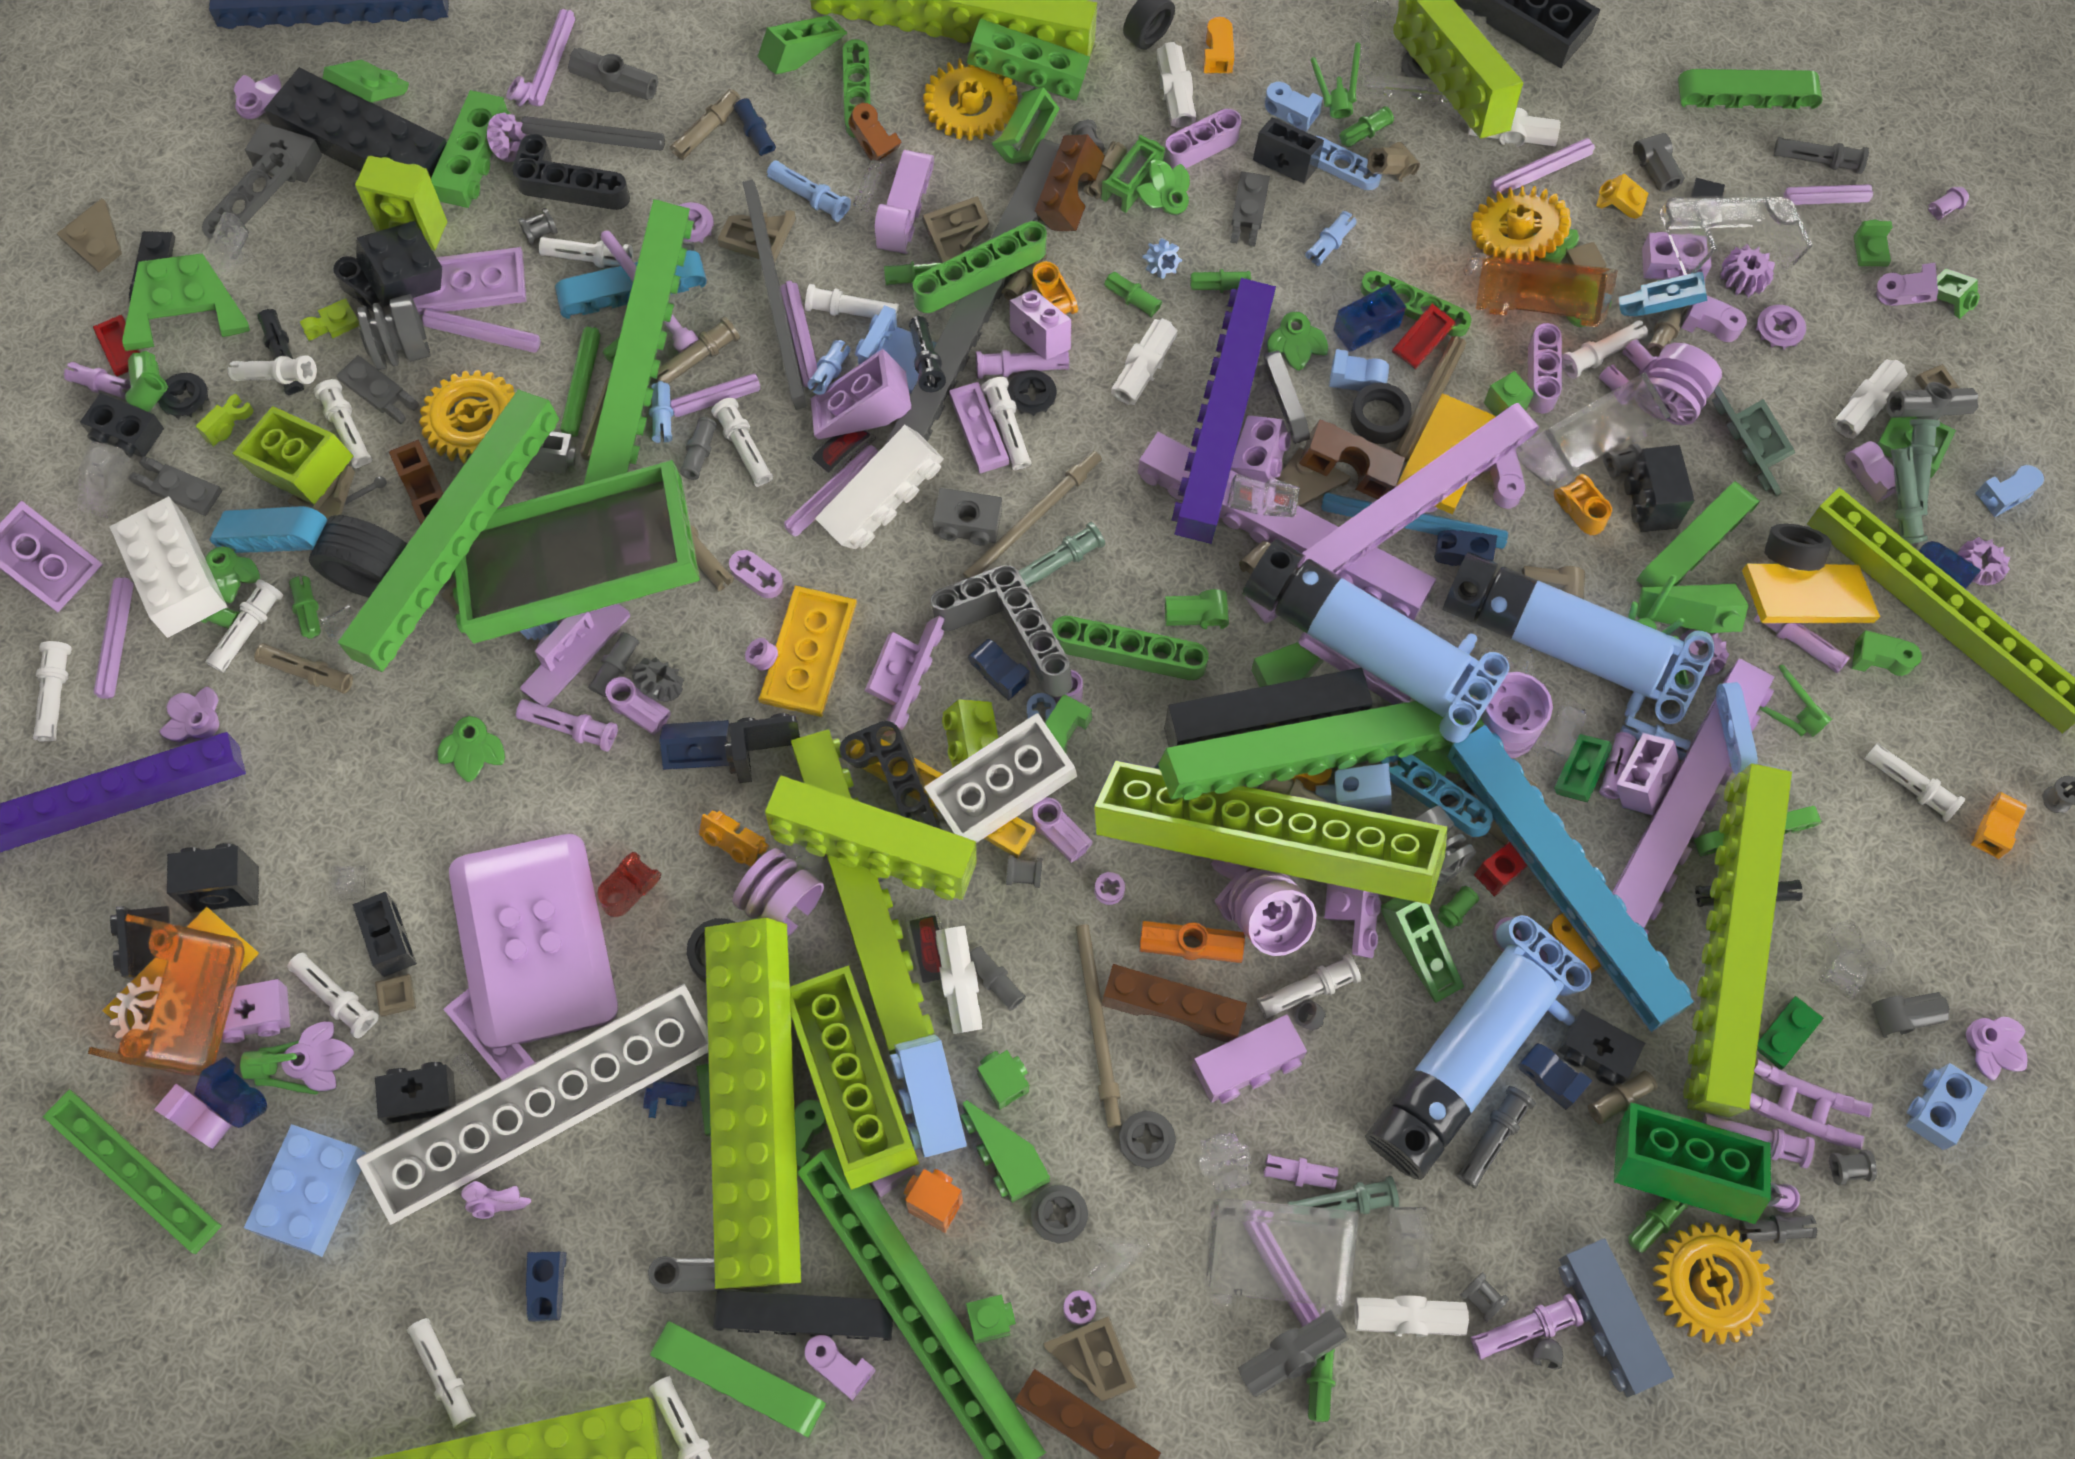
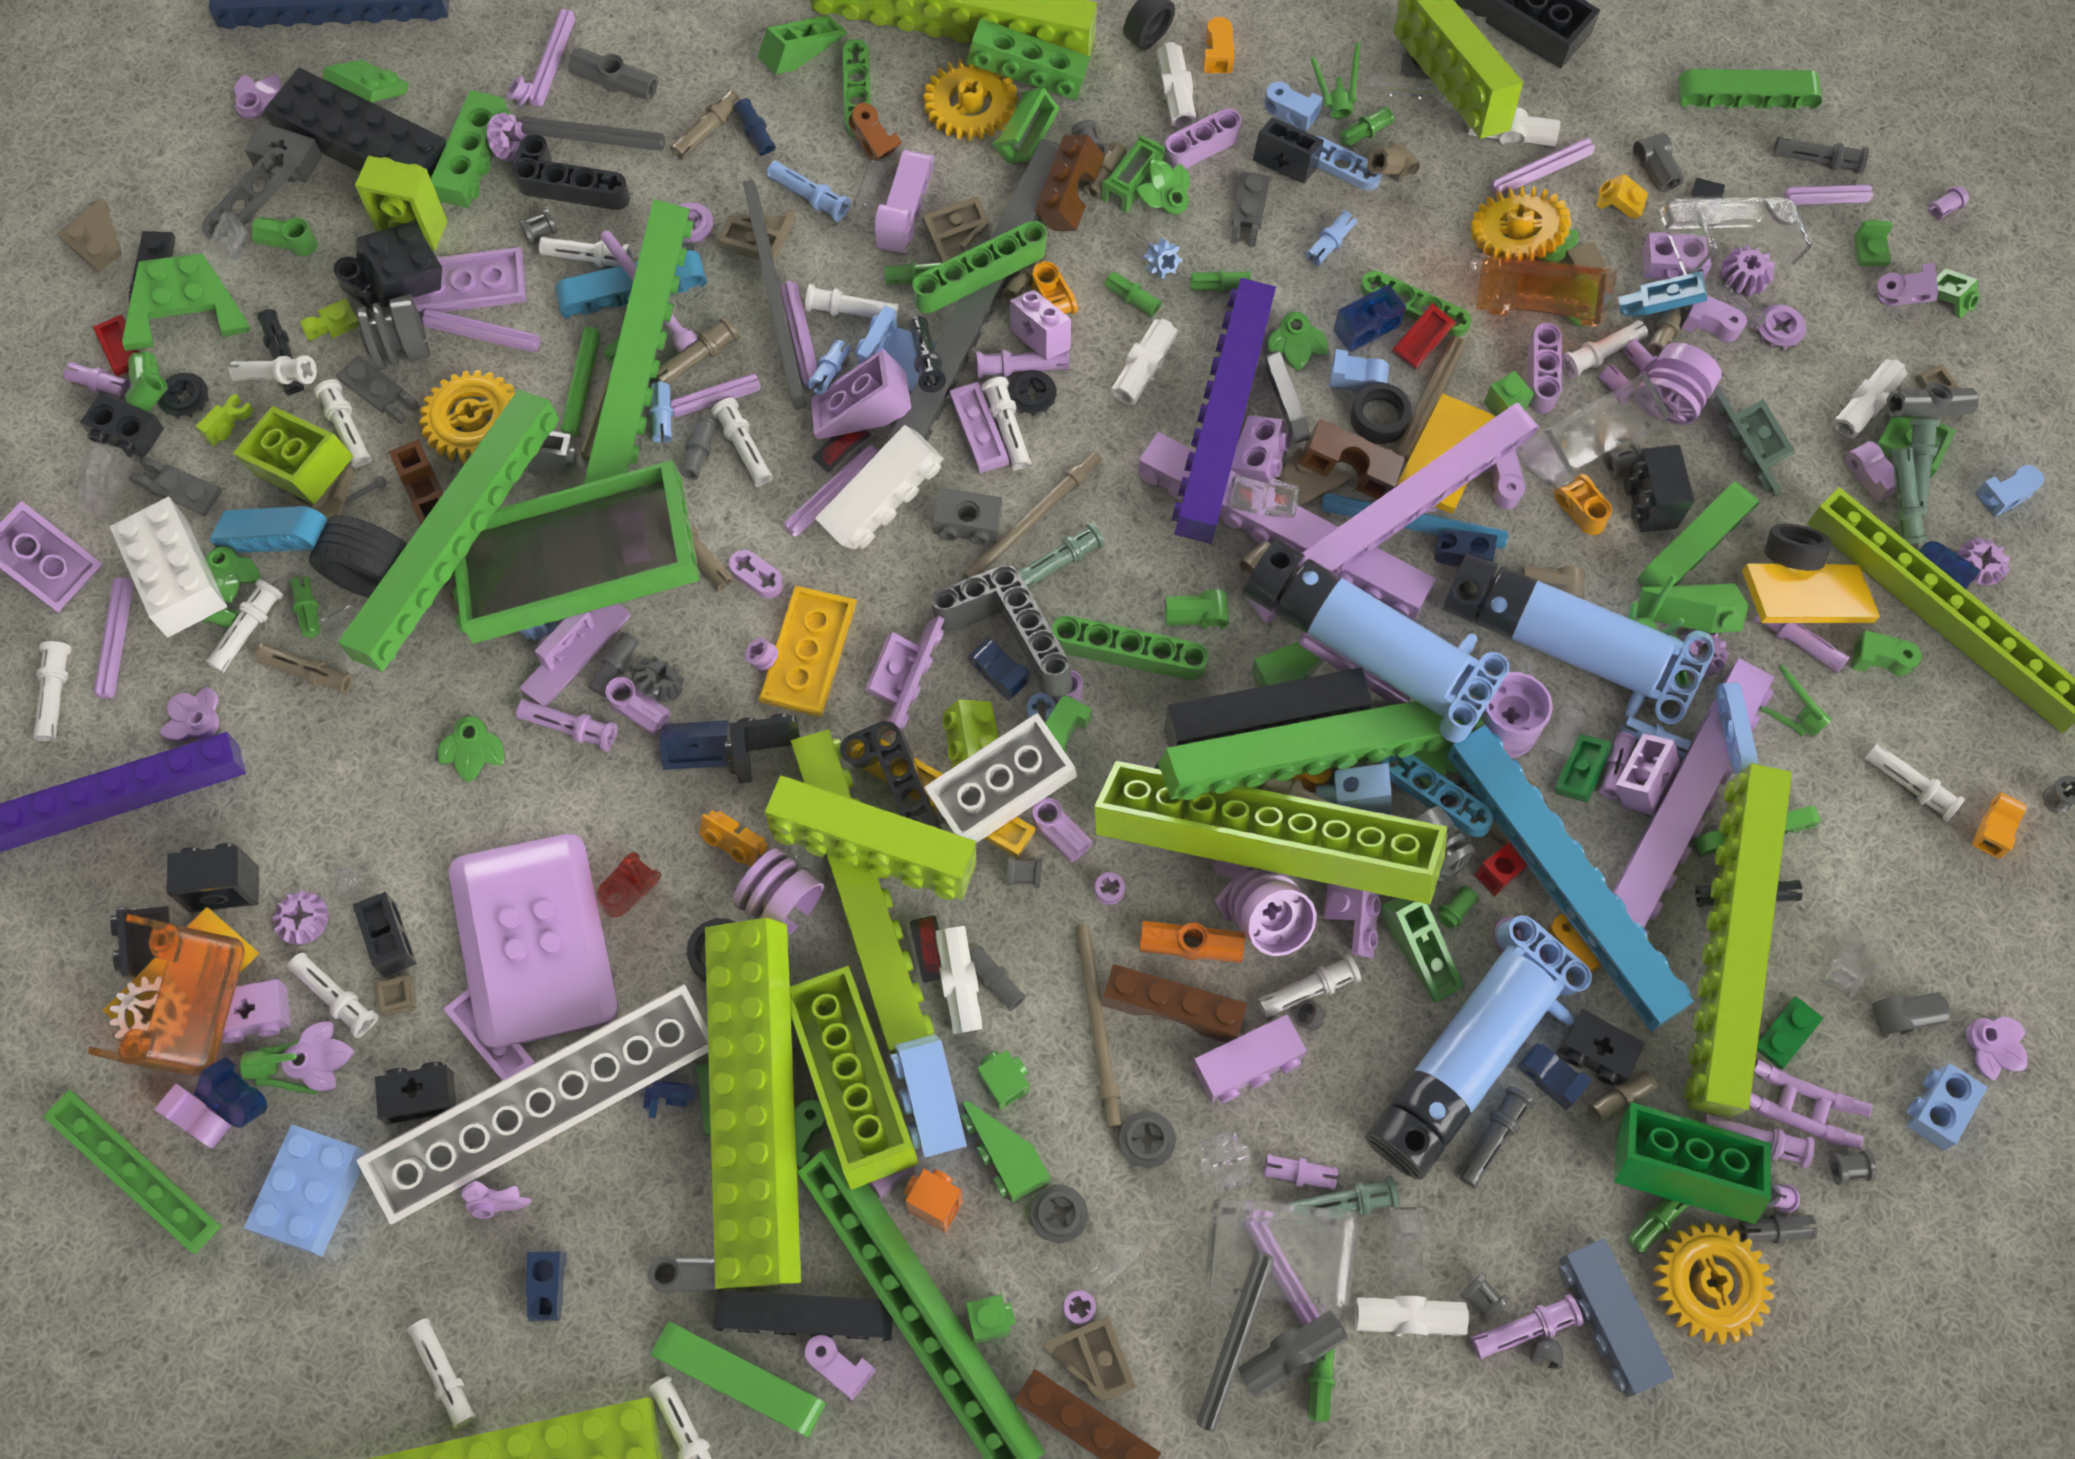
none -> bright green piece [251,217,318,256]
none -> lavender gear [271,890,329,945]
none -> dark grey axle [1197,1251,1274,1431]
none -> clear axle [1714,284,1766,330]

